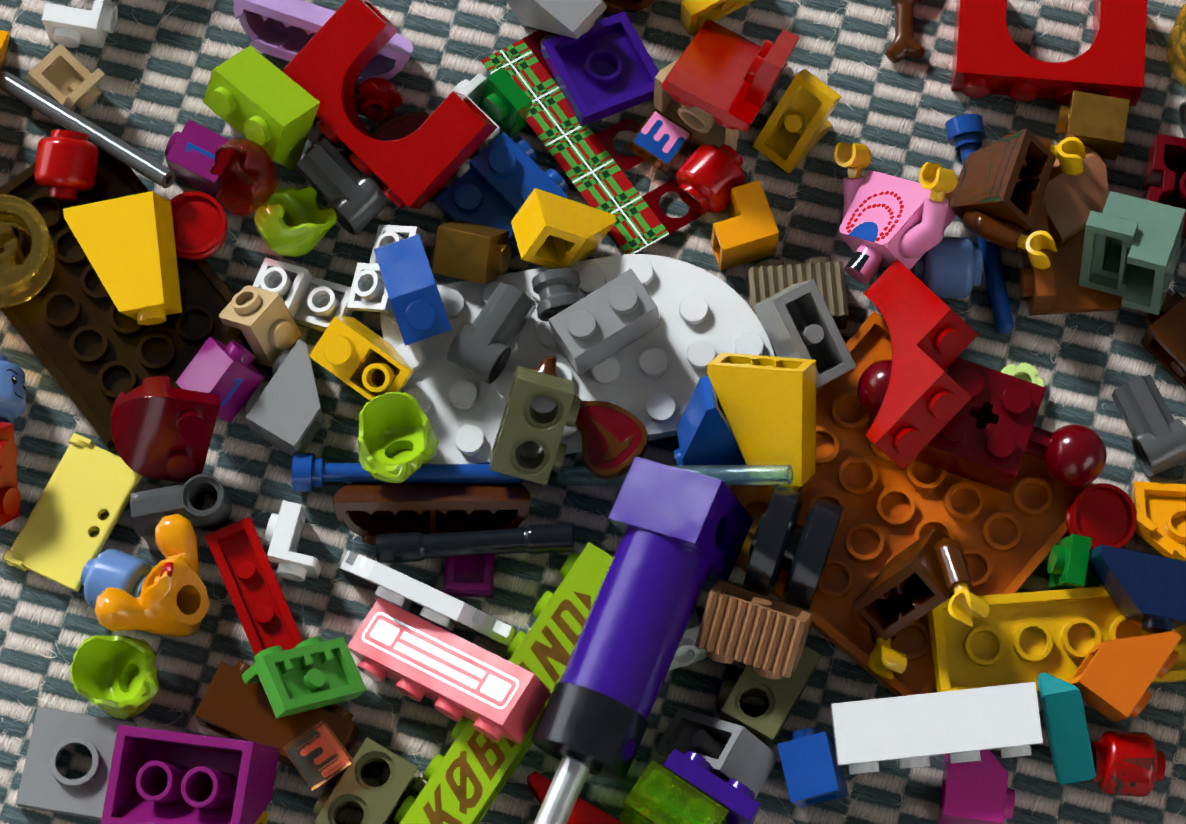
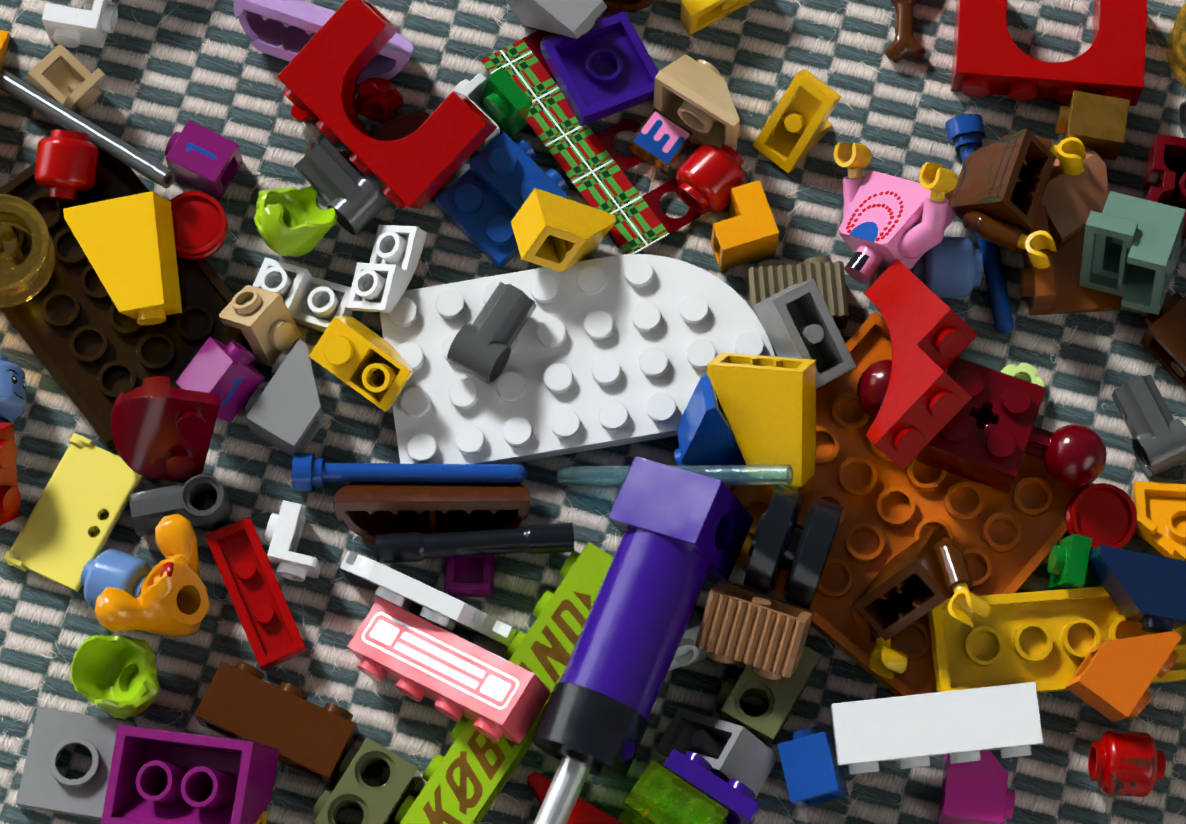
lime slope [203,46,320,170] -> none
clear red hair [210,138,278,217] -> none
bright green bracket [241,636,366,719] -> none
clear orange tile [282,719,354,791] -> none
lime hair [358,391,439,483] -> none
blue slope [374,234,451,346] -> none
pearl gold brick [432,220,512,284] -> none
olive brick [490,366,581,486] -> none
piece [528,356,649,480] -> none
dark grey wheel [532,268,582,322] -> none
light grey brick [548,268,660,376] -> none
red bracket [661,19,800,132] -> none
teal slope [1037,673,1096,785] -> none

